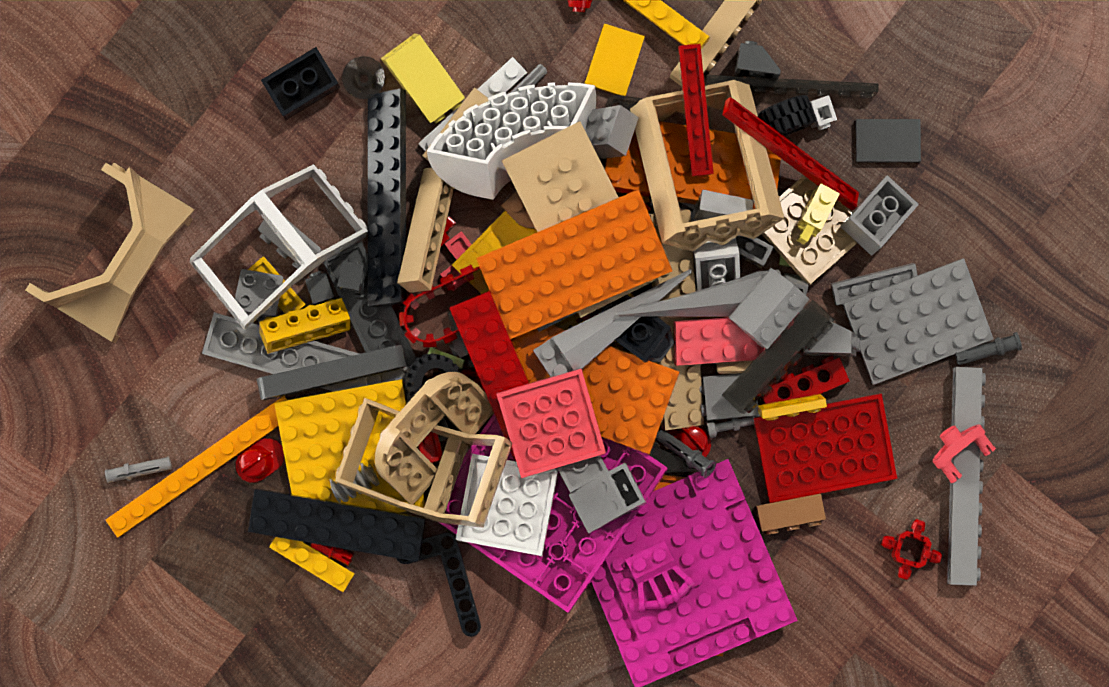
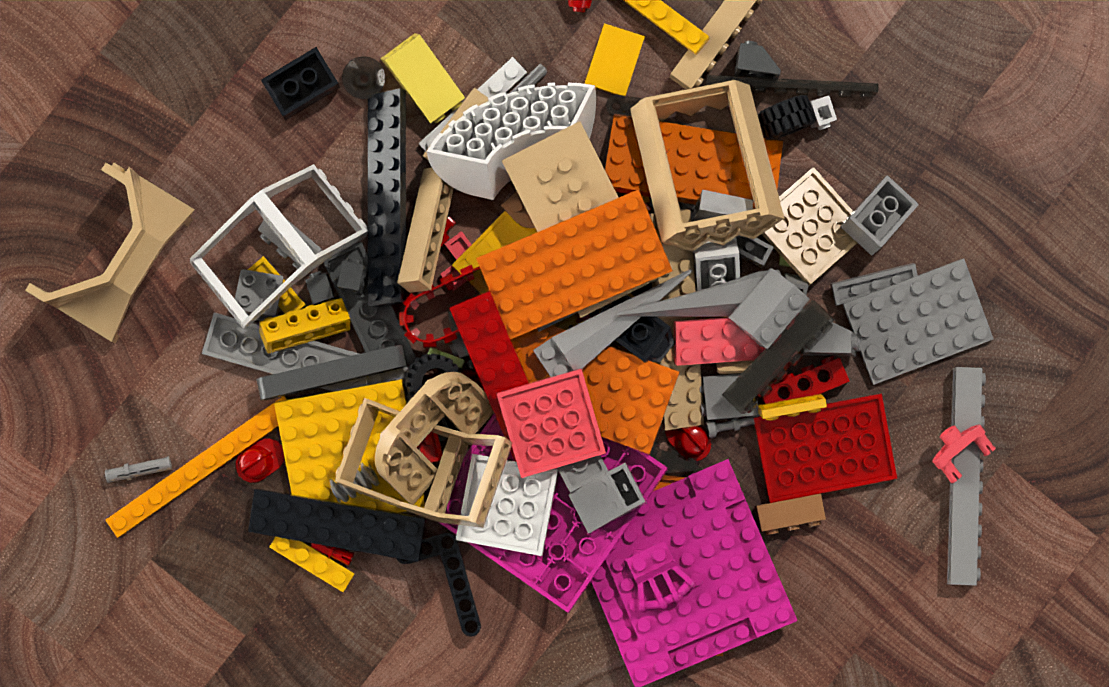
light grey brick [585,105,639,159] -> none
dark grey pin [656,430,716,478] -> none
red plate [678,44,714,177] -> none
red tile [722,97,859,211] -> none
light yellow hinge [797,184,839,245] -> none
dark grey tile [855,119,921,163] -> none
red piece [881,519,942,580] -> none
dark grey pin [955,332,1022,366] -> none

